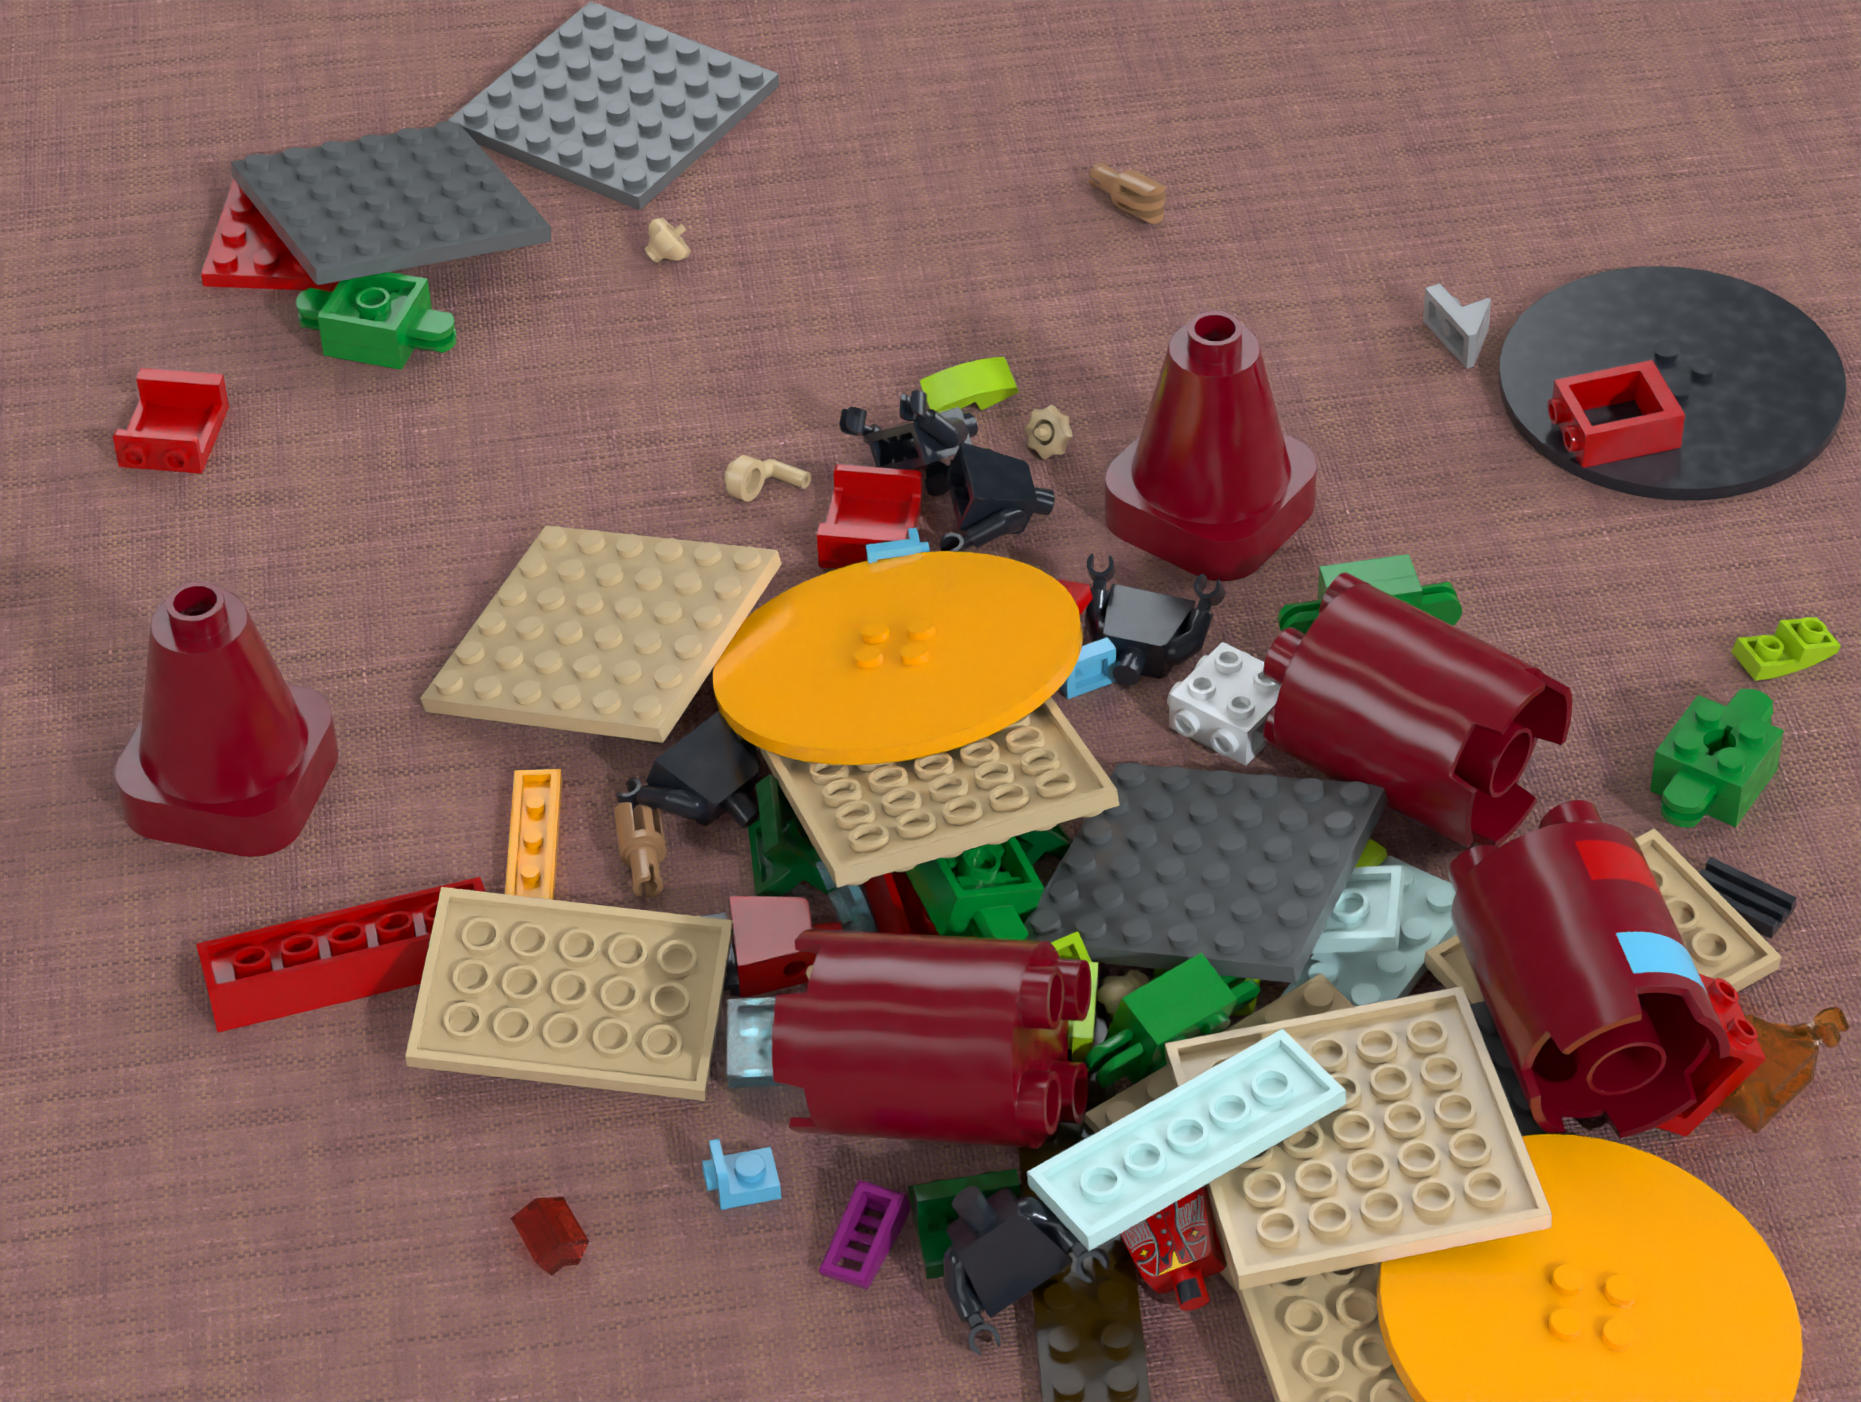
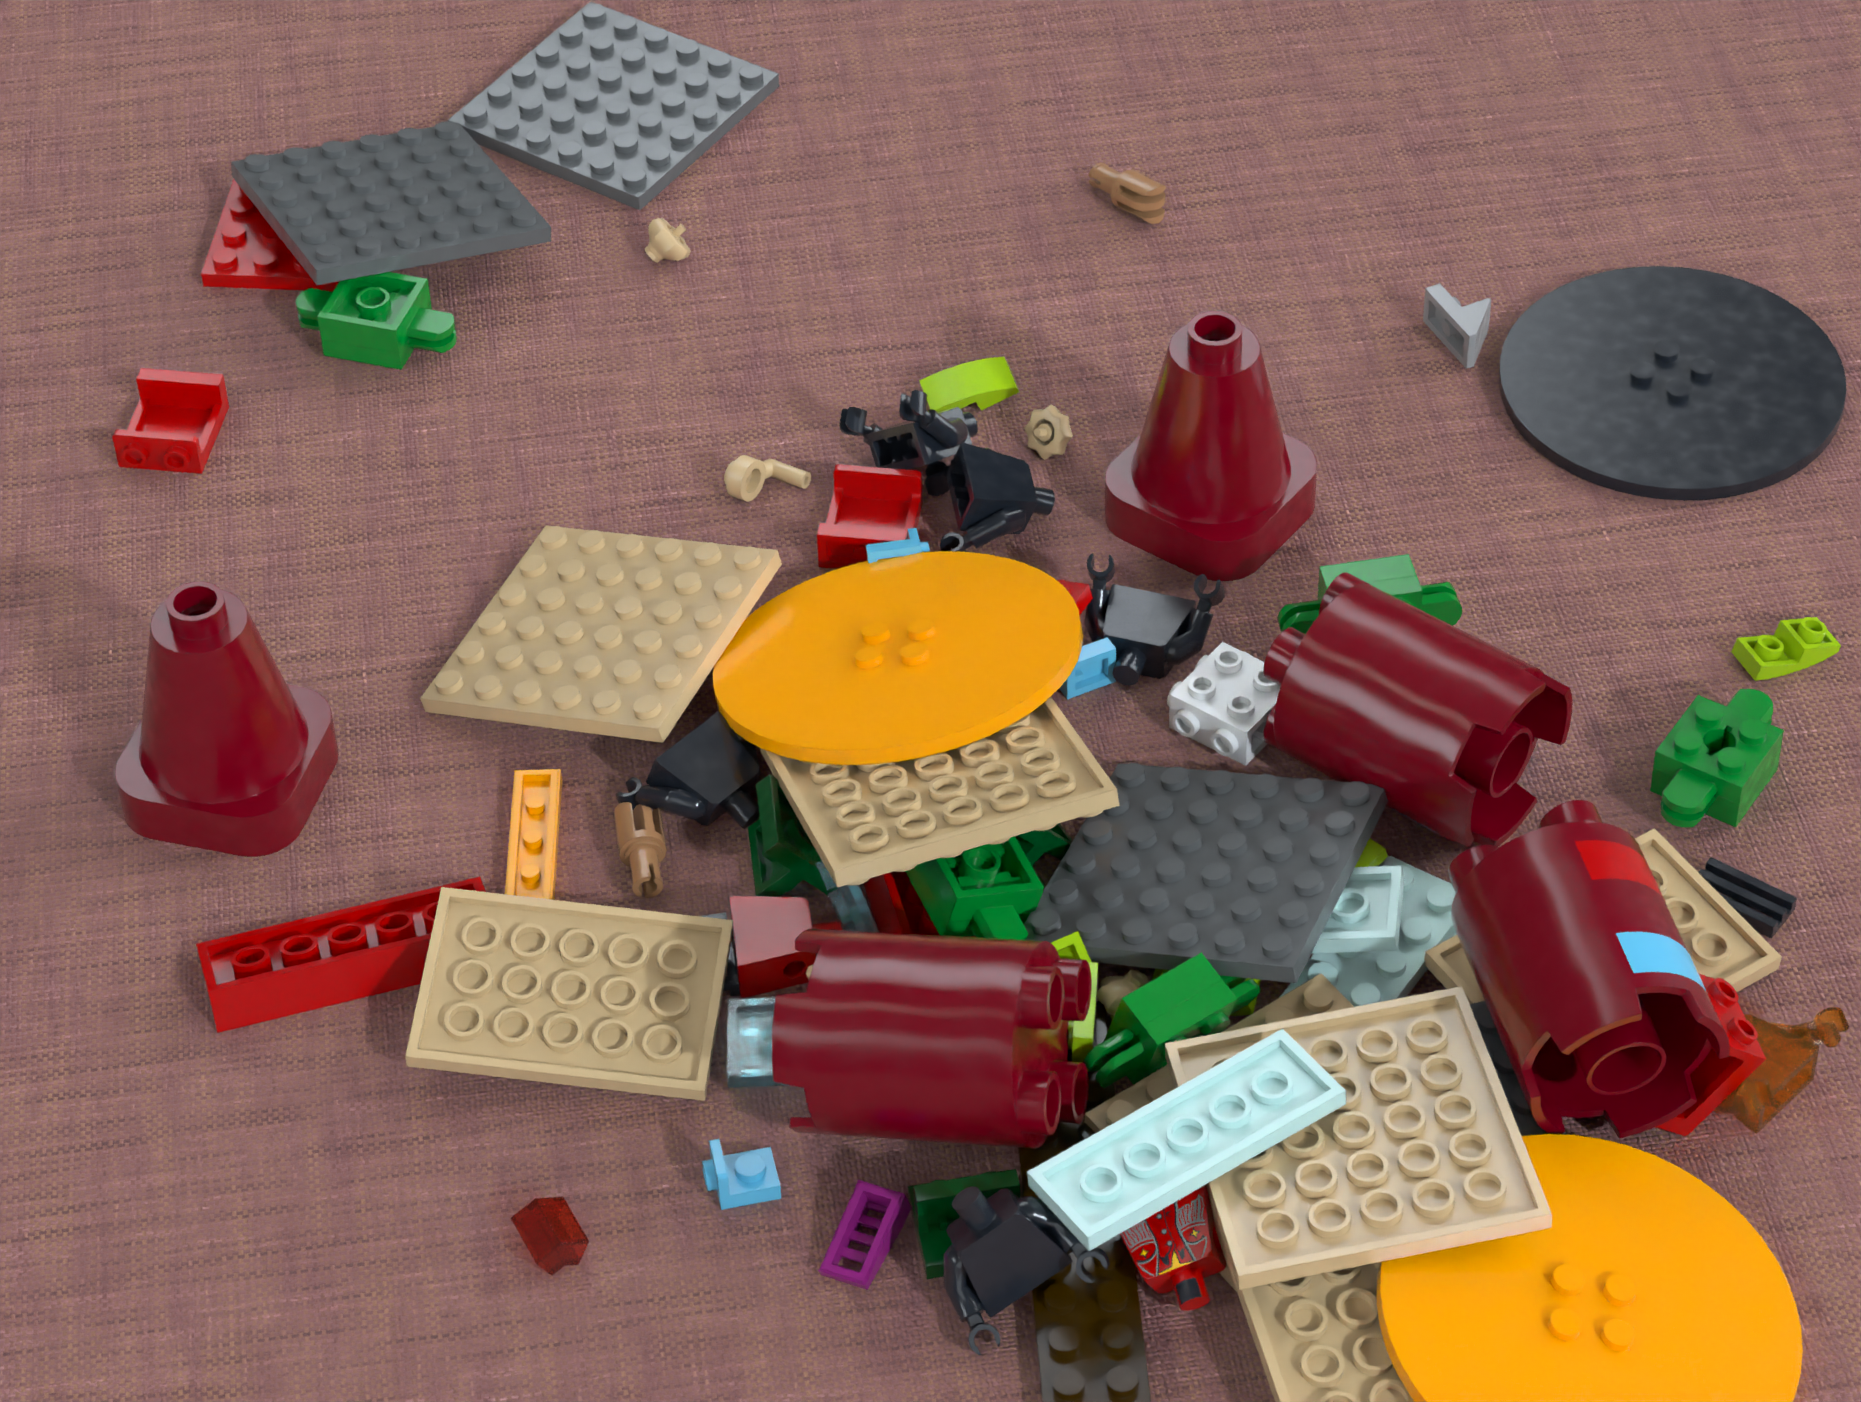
red window [1547,360,1685,468] -> none

